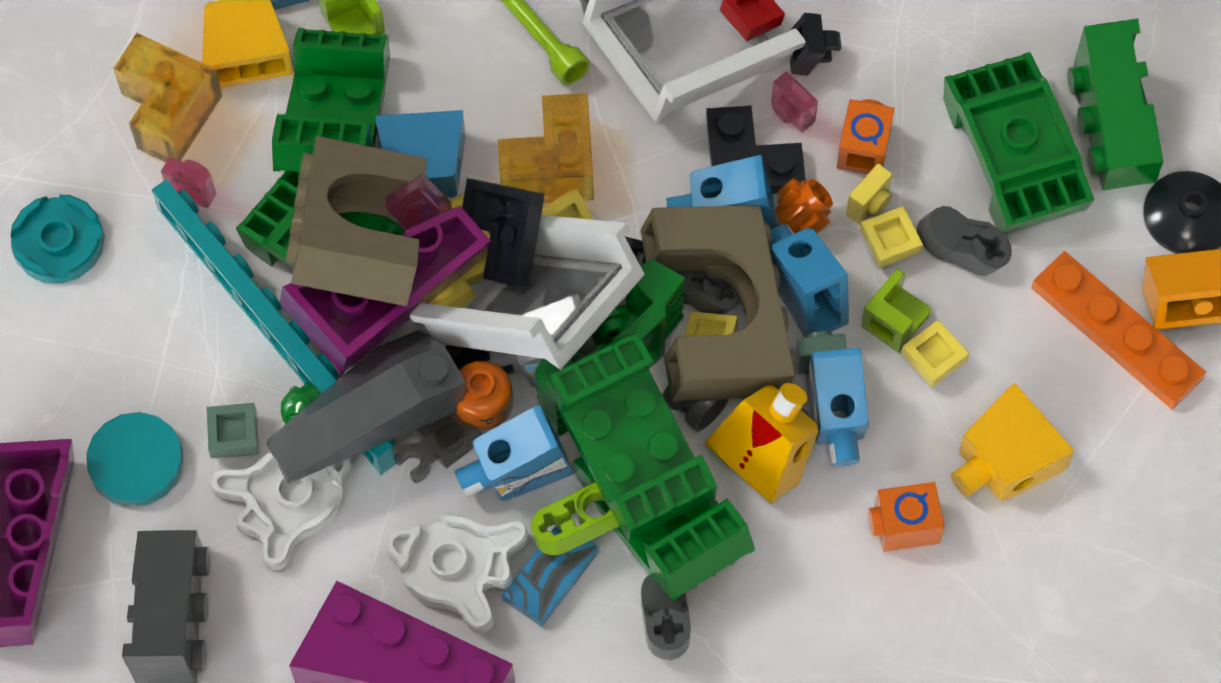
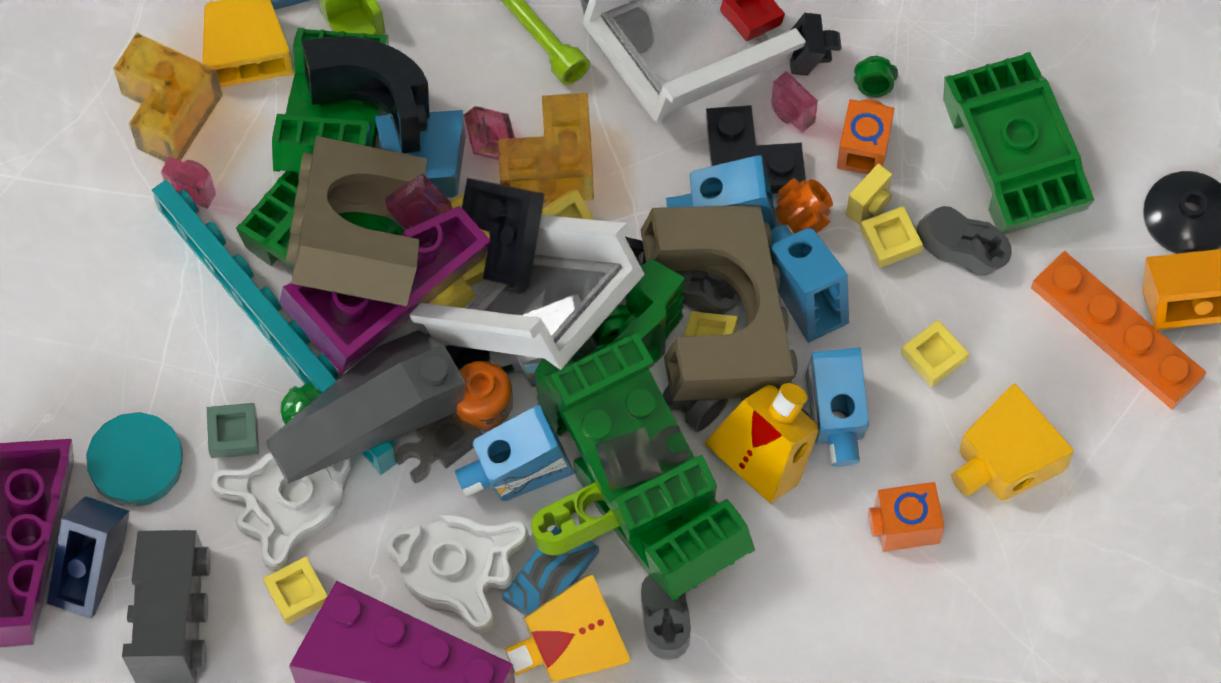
teal tile [10,194,105,284] -> none
sand green plate [796,331,847,375] -> none
lime panel [861,268,931,353] -> none
green wedge [1067,18,1164,191] -> none
none -> dark blue slope [47,496,130,618]
none -> light yellow plate [262,557,327,625]
none -> black arch [302,36,430,154]
none -> clear pink plate [464,106,519,162]
none -> yellow torso [504,574,631,682]
none -> clear smoke plate [595,425,689,492]
none -> green plate [854,56,898,97]

